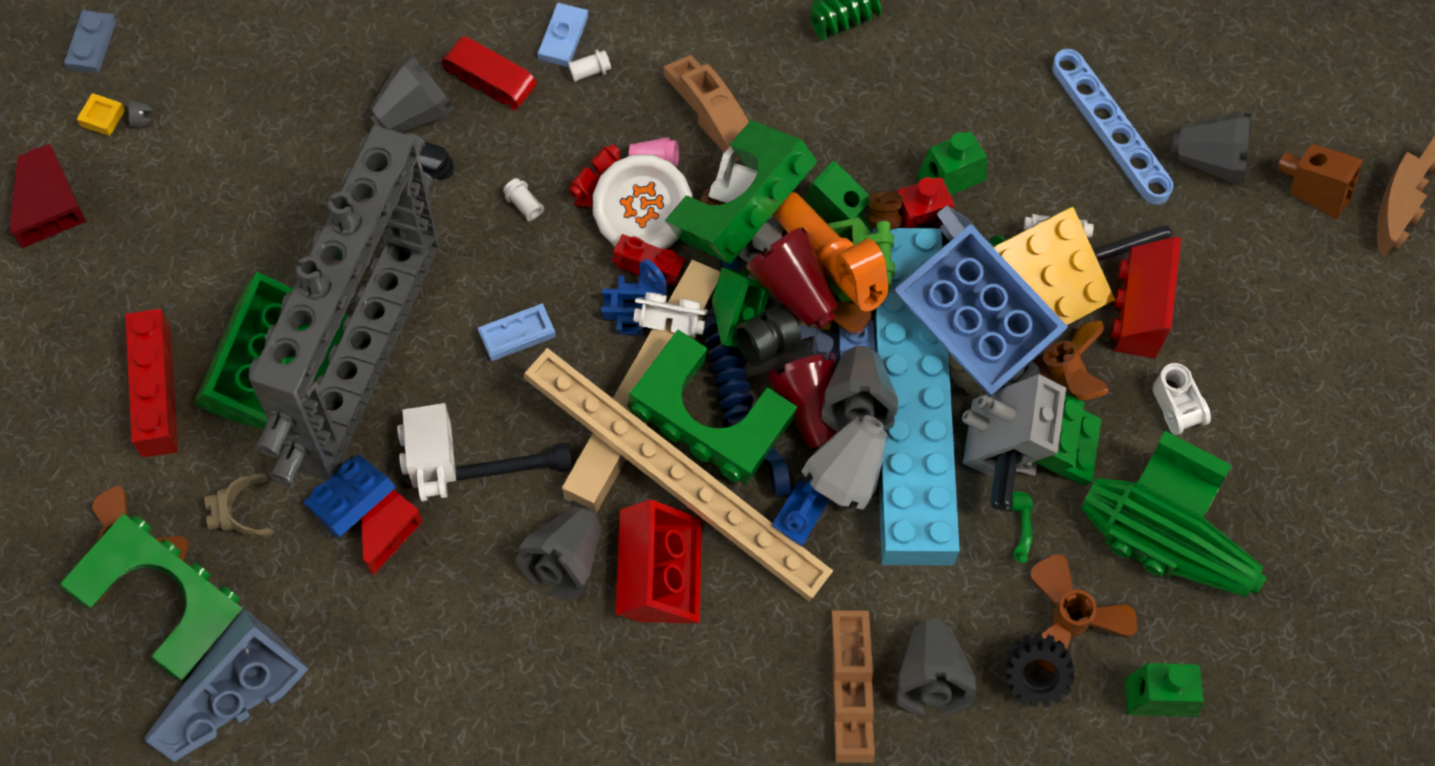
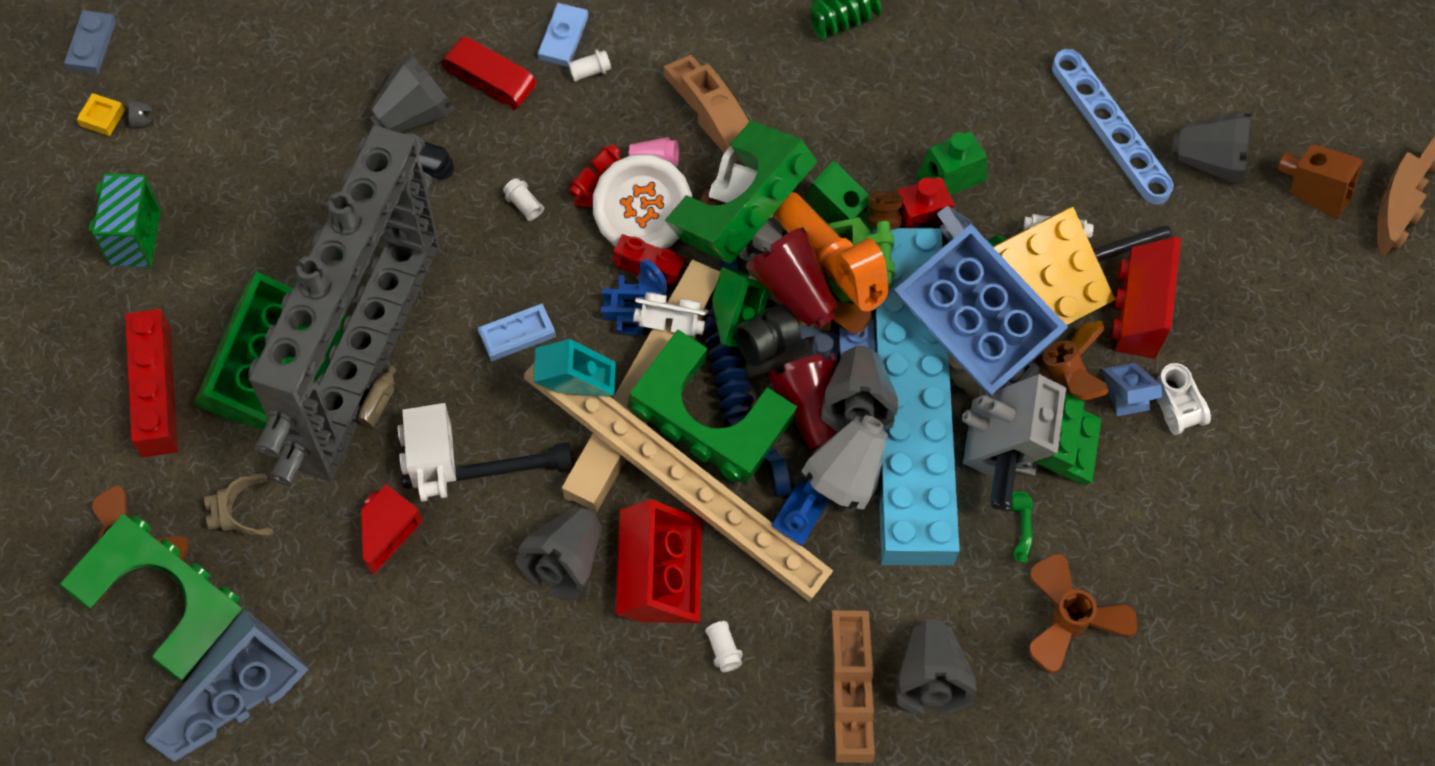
dark red slope [10,144,87,249] -> none
blue plate [303,454,396,538] -> none
black tyre [1005,633,1074,707] -> none
green piece [1081,431,1267,598] -> none
green torso [1125,663,1203,717] -> none
none -> green container [89,173,162,268]
none -> dark tan piece [357,366,396,429]
none -> teal slope [534,339,616,397]
none -> white pin [705,621,743,672]
none -> medium blue slope [1102,363,1162,416]

